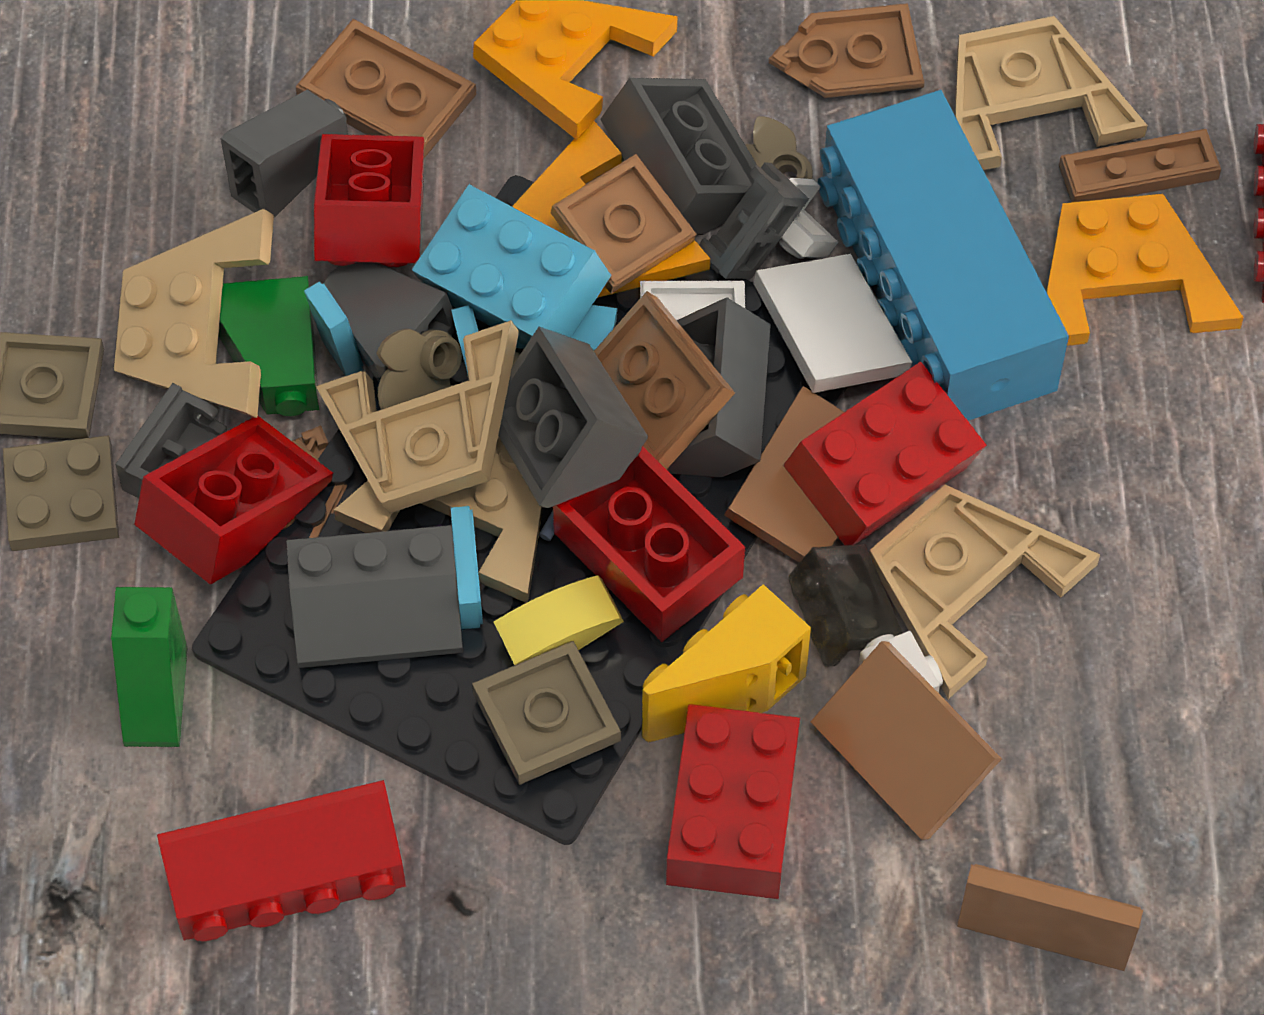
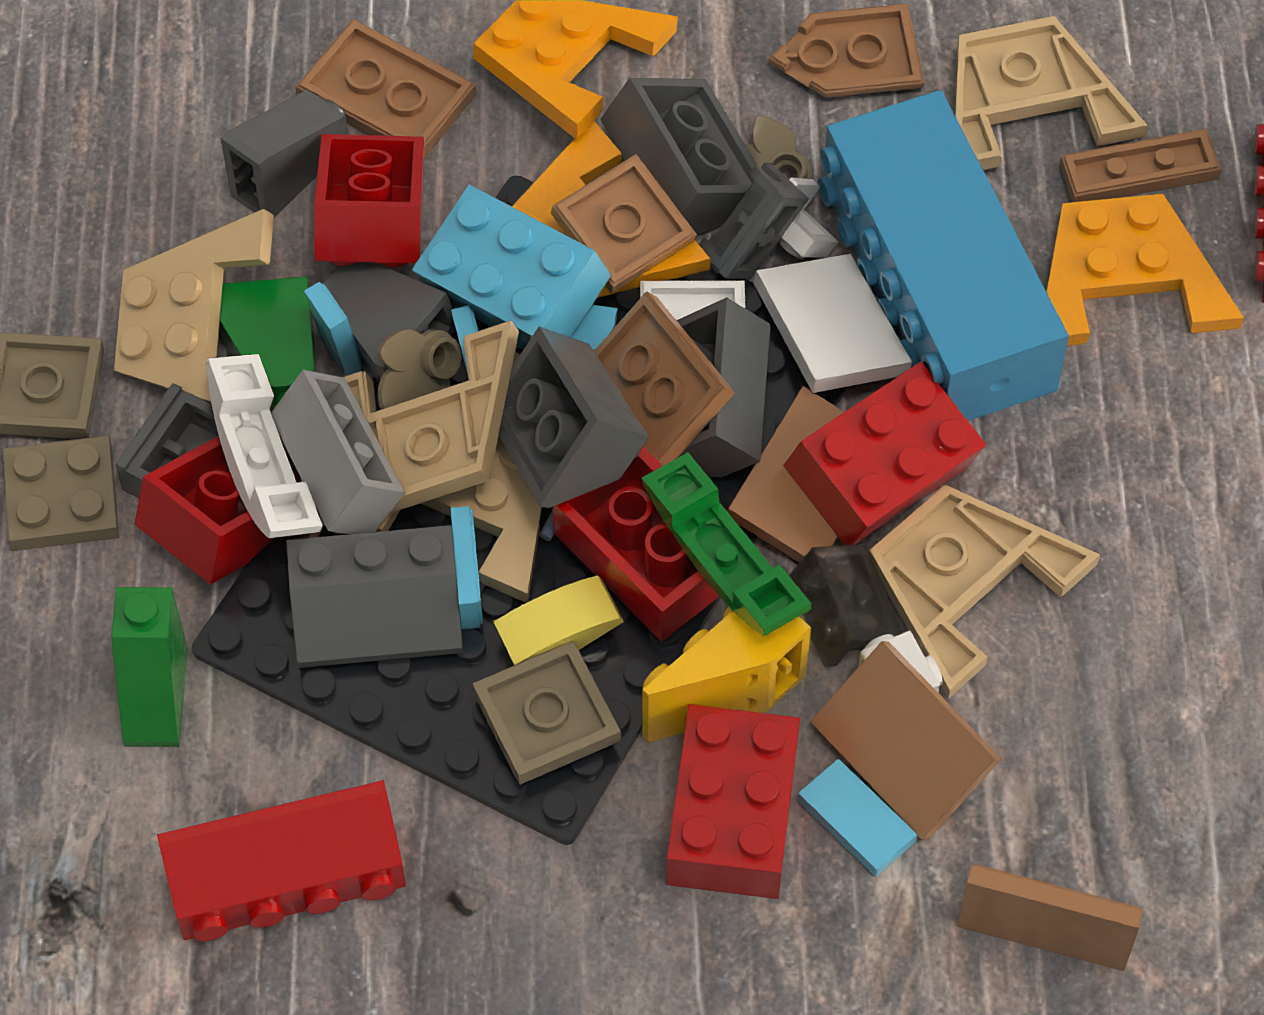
none -> white slope [206,354,322,538]
none -> light grey brick [271,370,405,534]
none -> green slope [642,452,811,636]
none -> medium azure tile [797,759,917,877]

